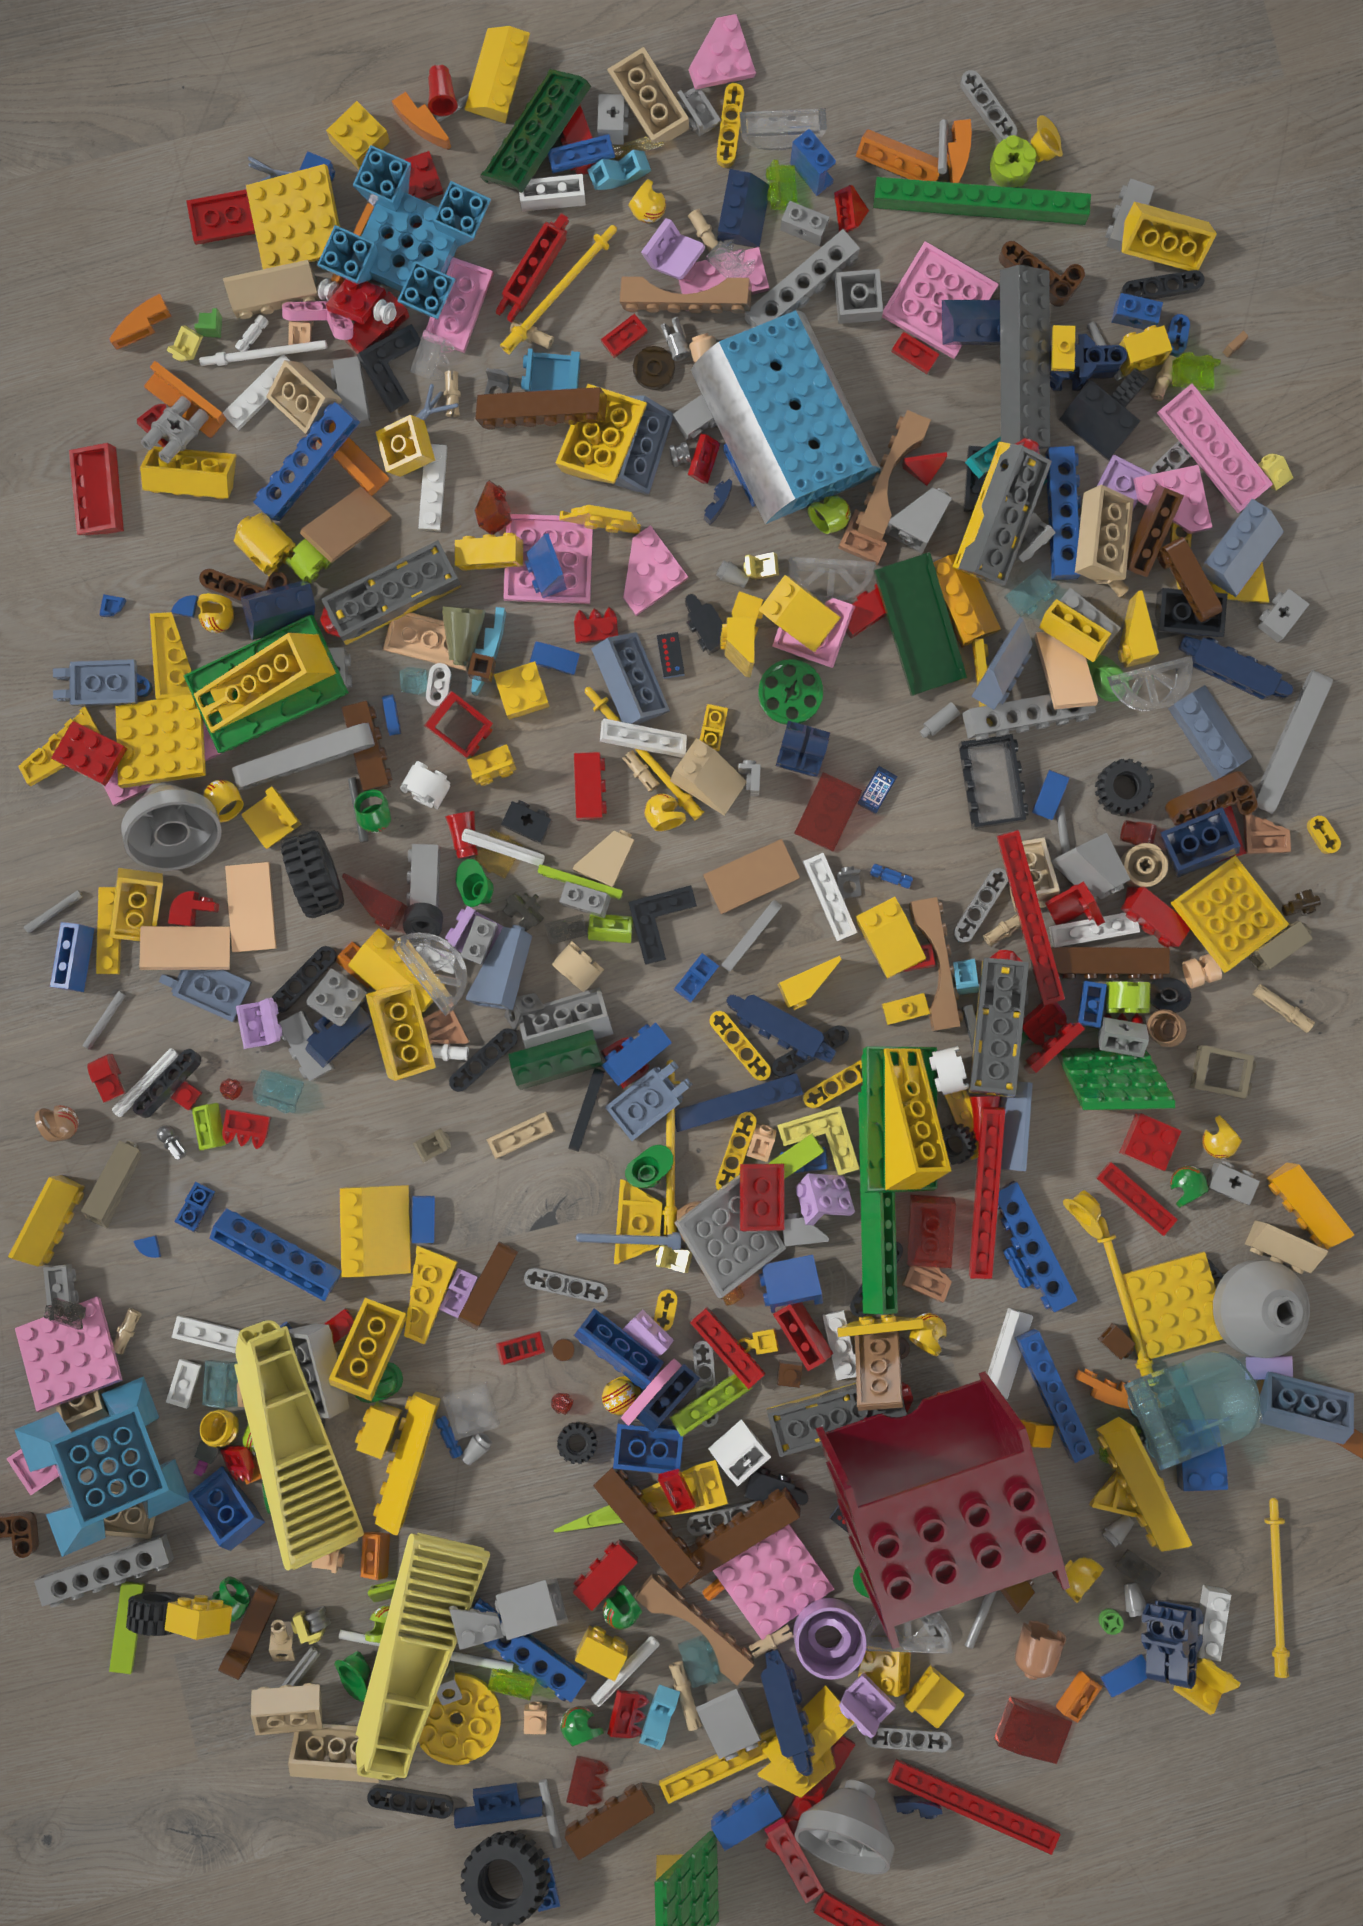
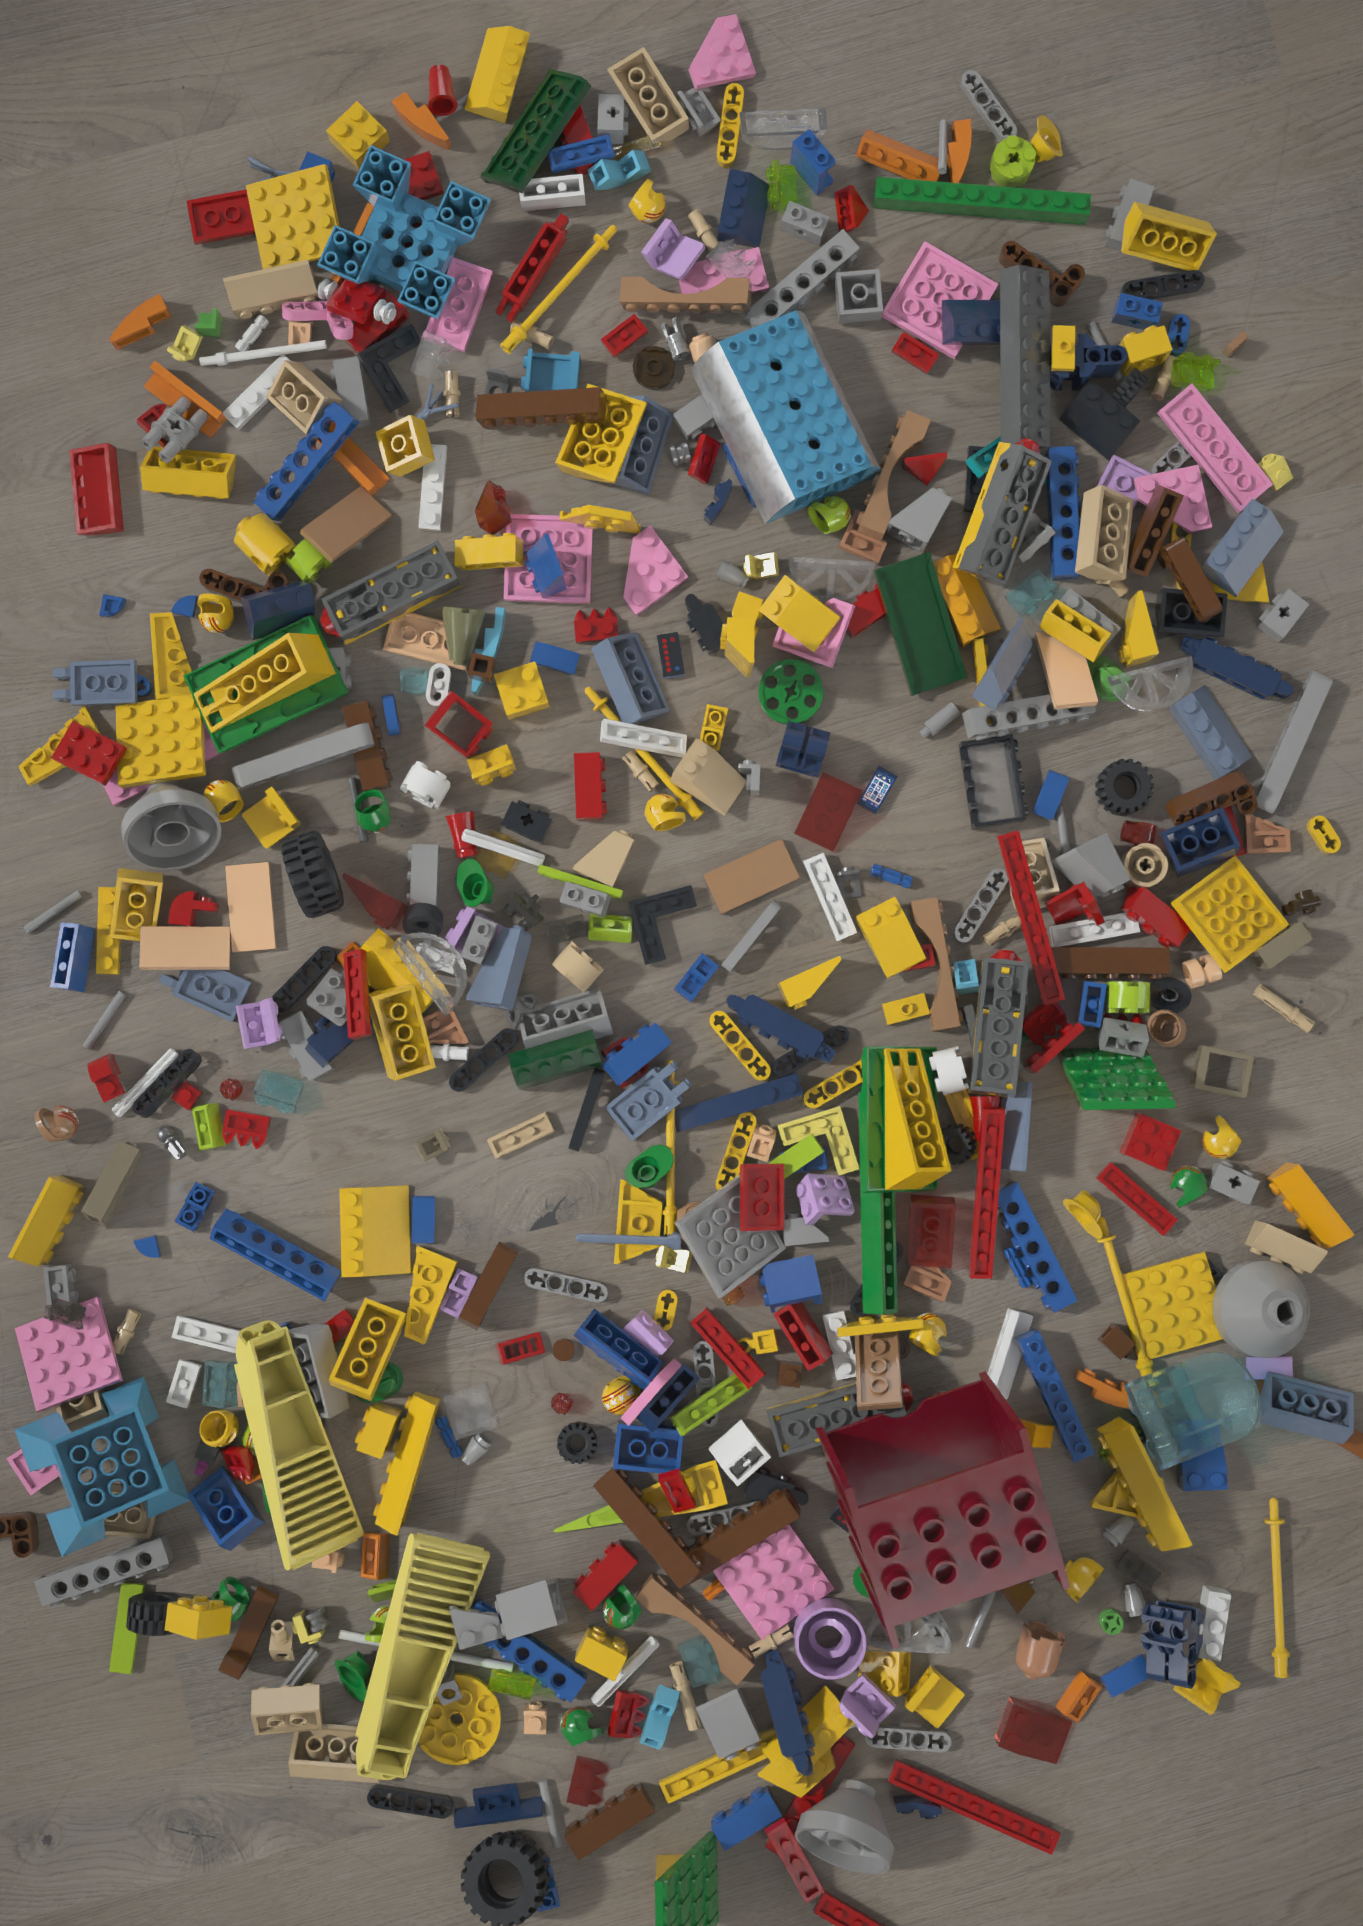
none -> red plate [343,949,371,1040]

